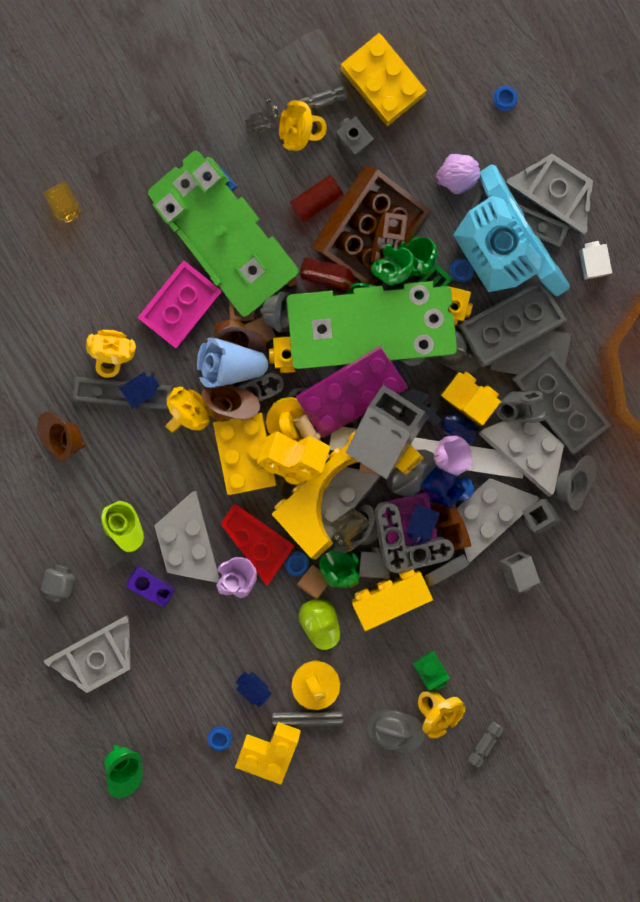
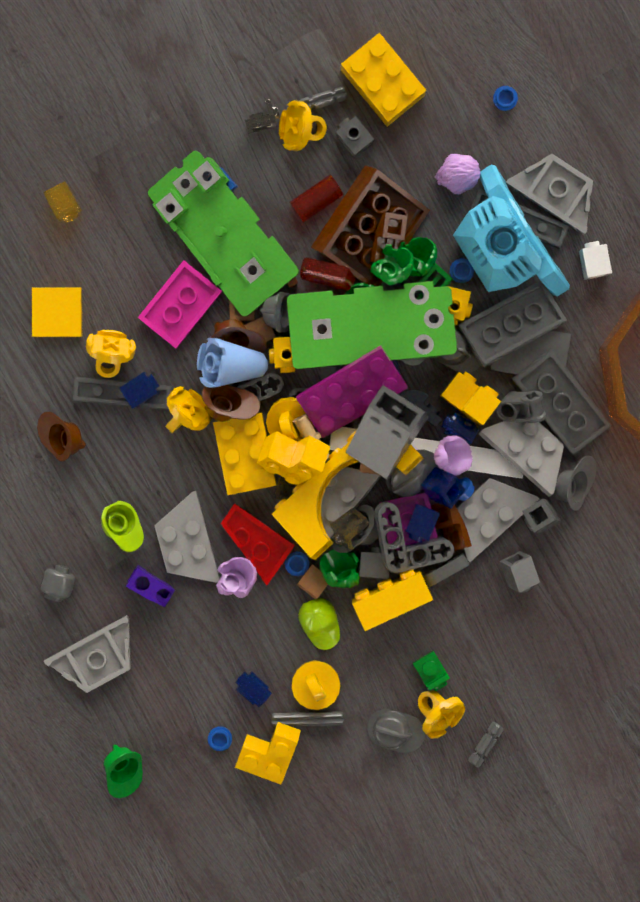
none -> yellow tile [32,287,82,337]

